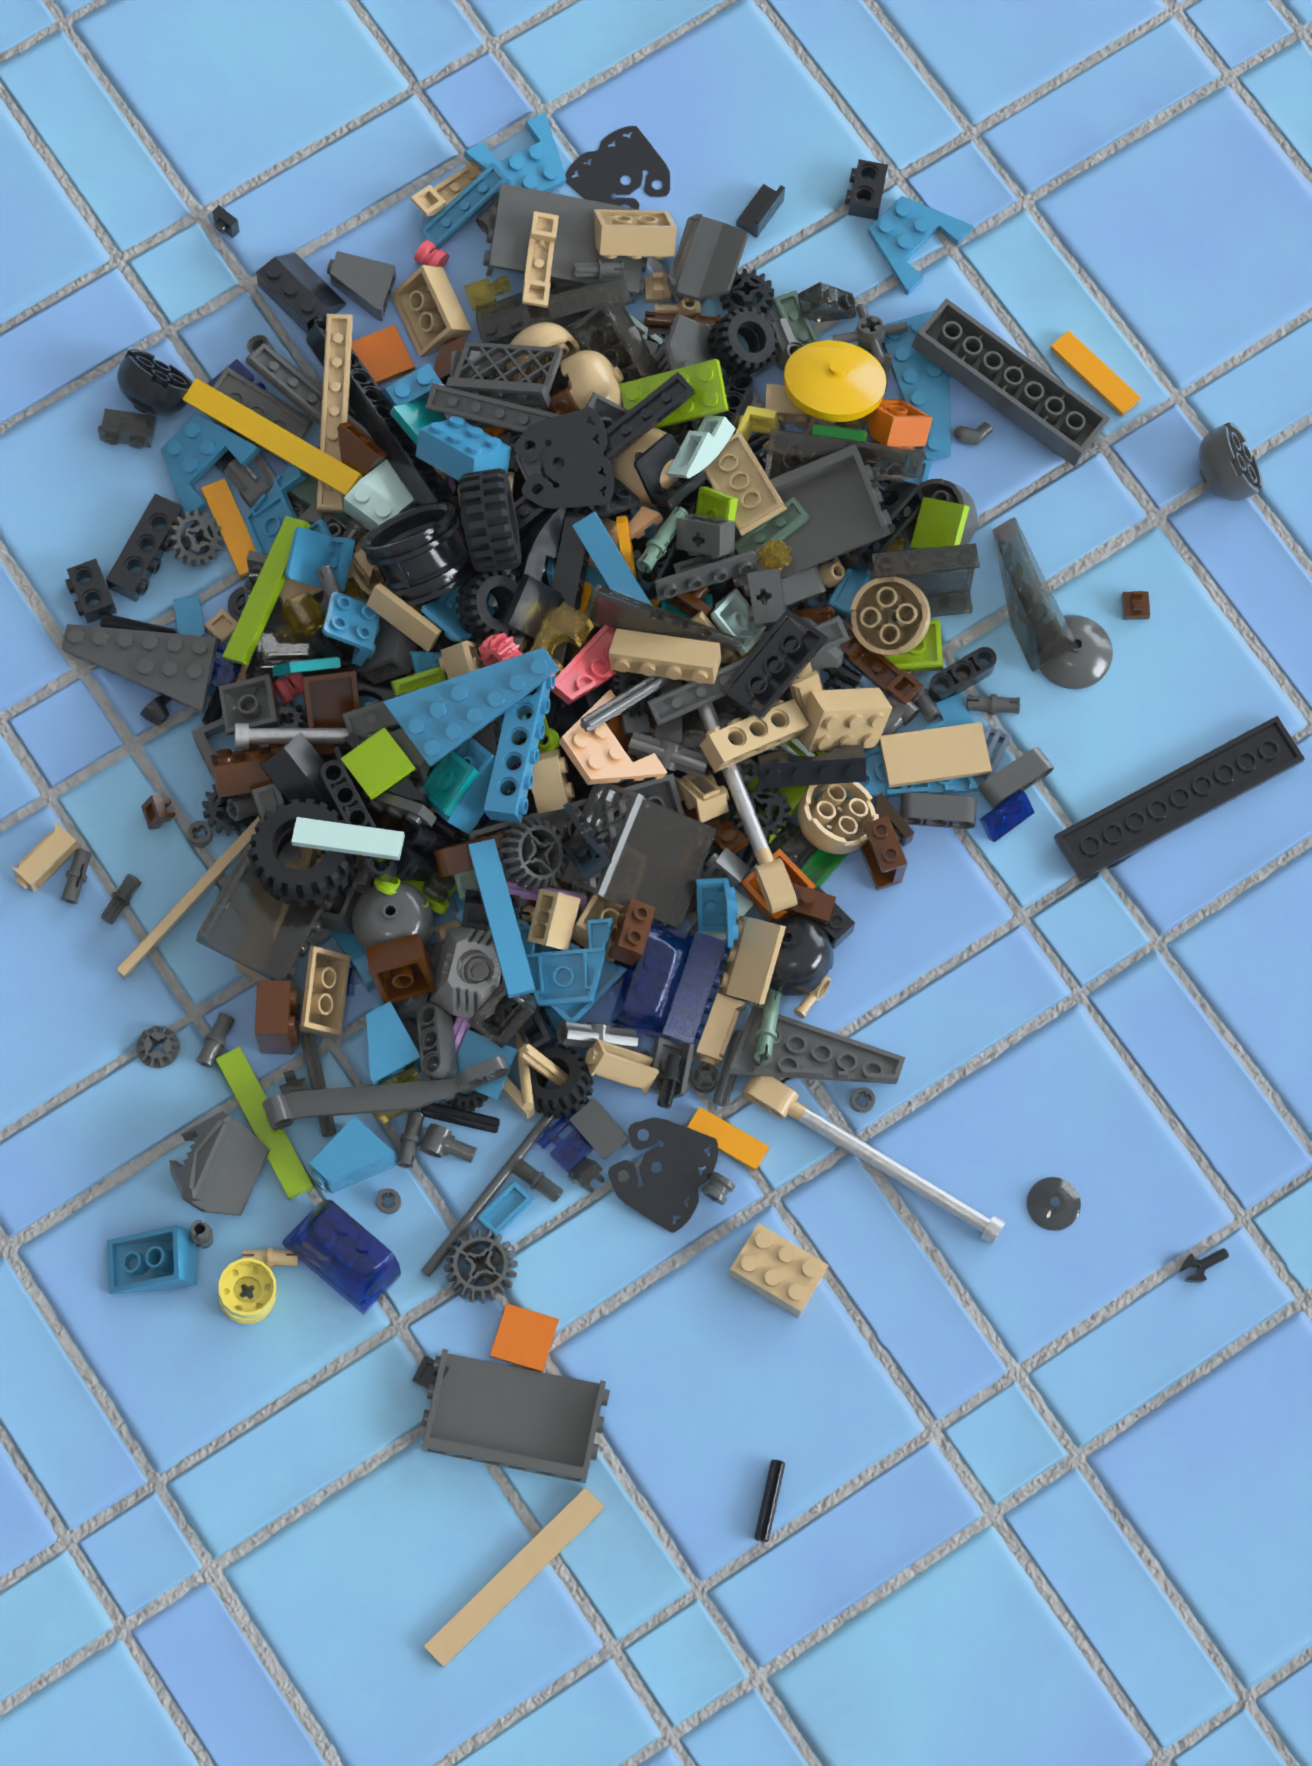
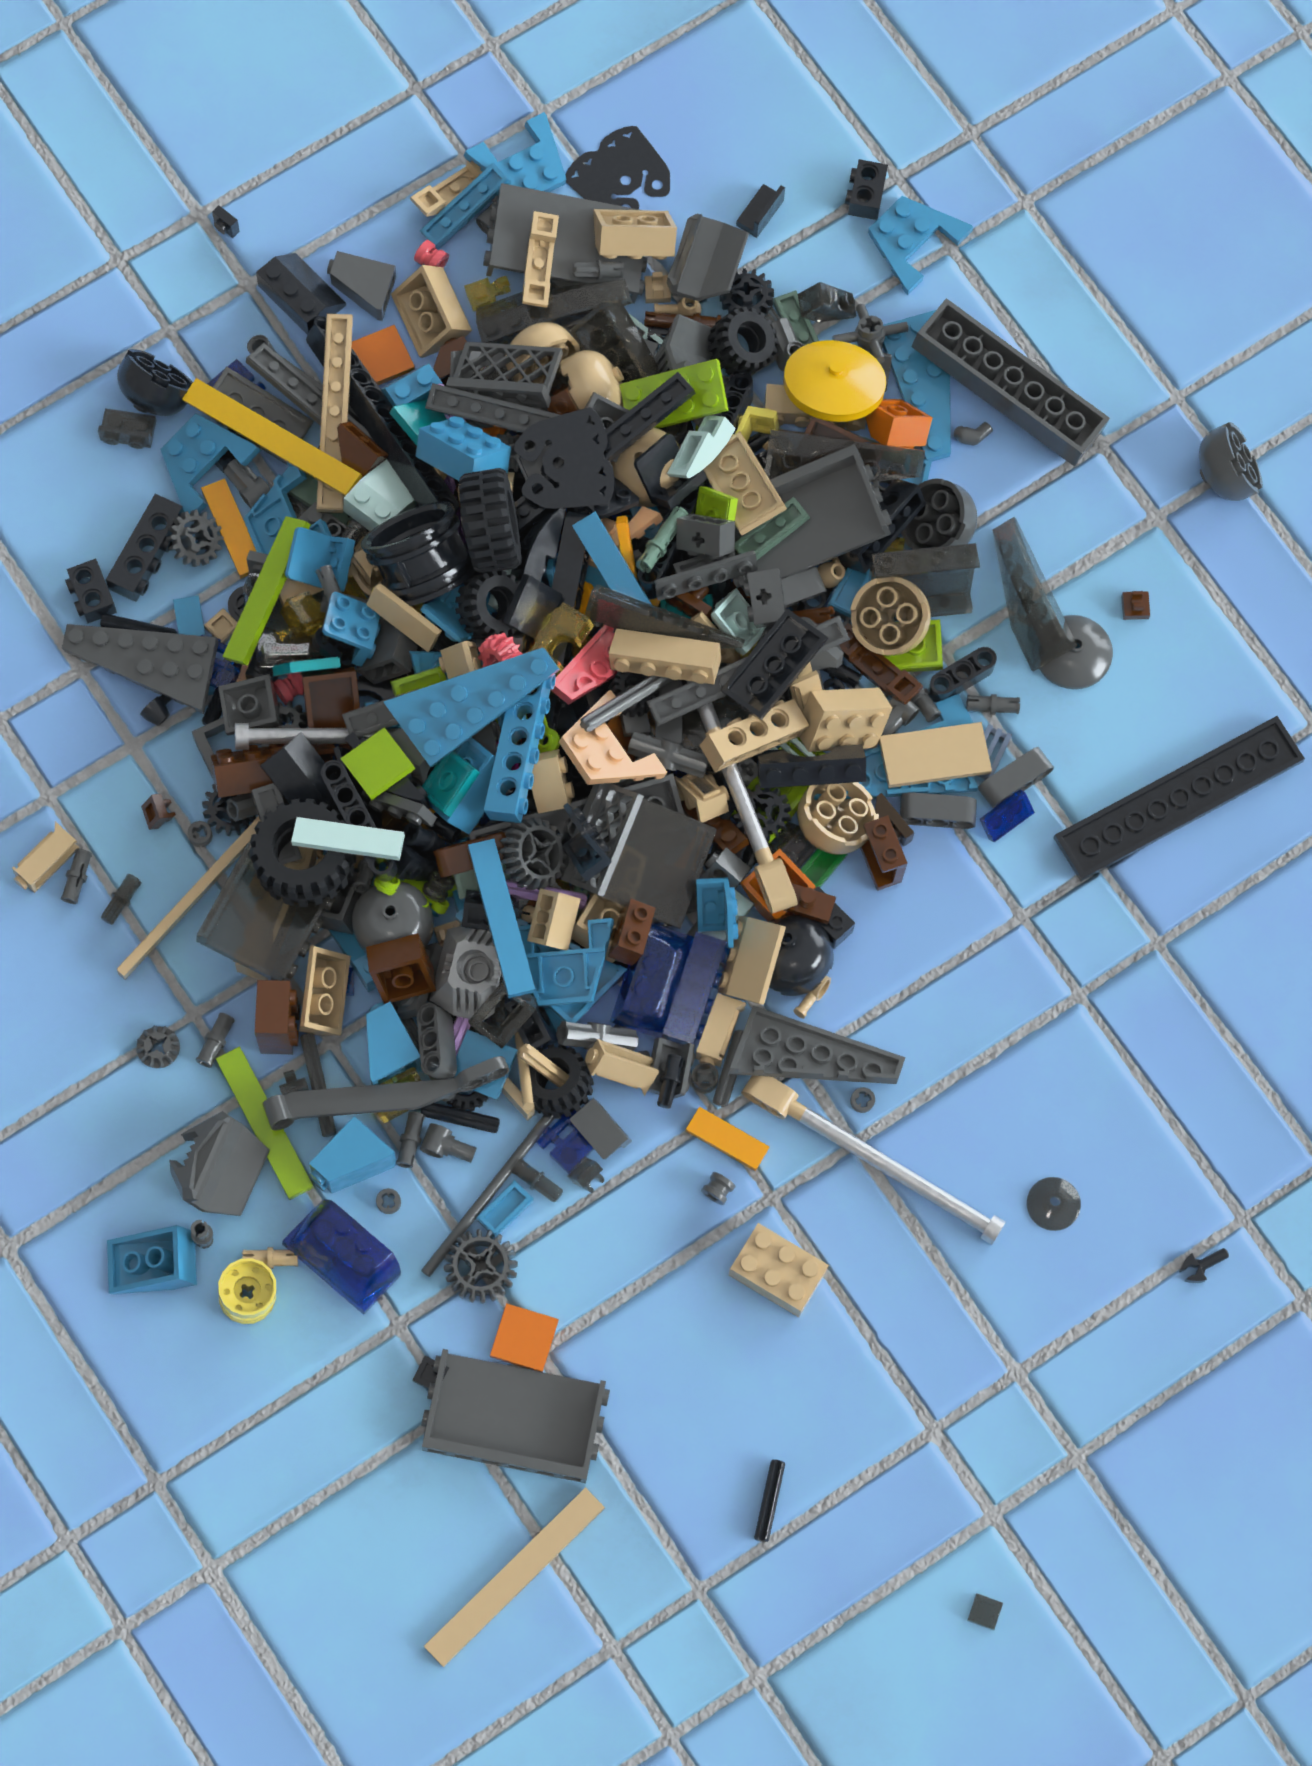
black piece [608,1118,718,1233] -> none
sand green pin [754,990,782,1063] -> none
clear yellow gear [759,539,792,572] -> none
green tile [812,424,867,442] -> none
lime tile [910,497,970,557] -> none
light orange tile [1050,330,1141,417] -> none
none -> clear smoke tile [967,1593,1003,1631]

